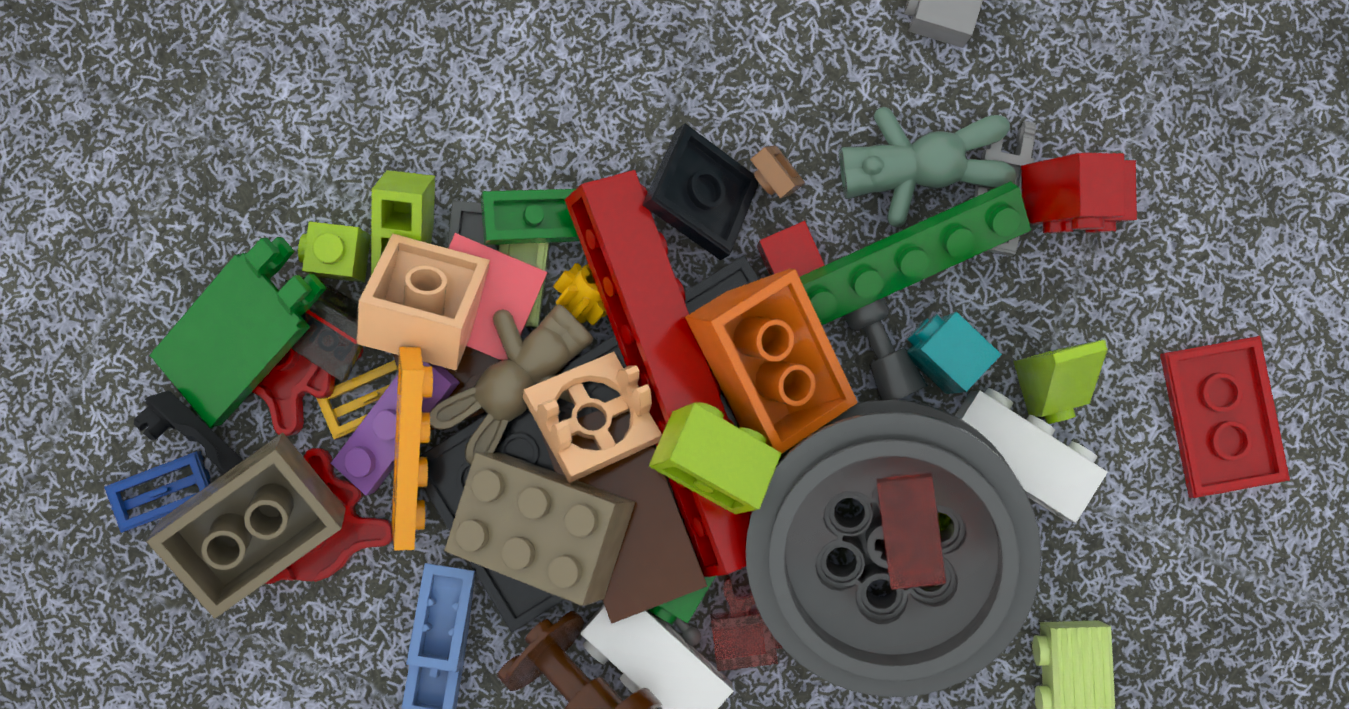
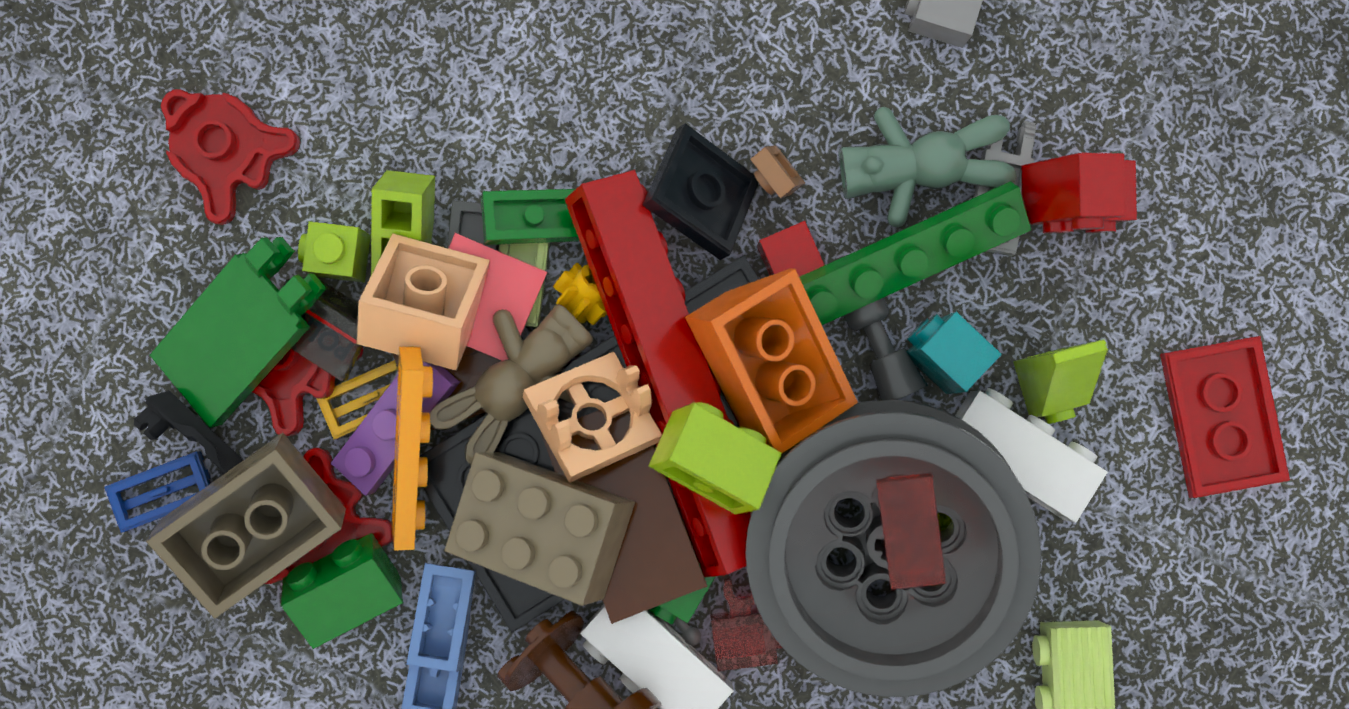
none -> red tile [161,89,300,225]
none -> green brick [281,533,403,649]

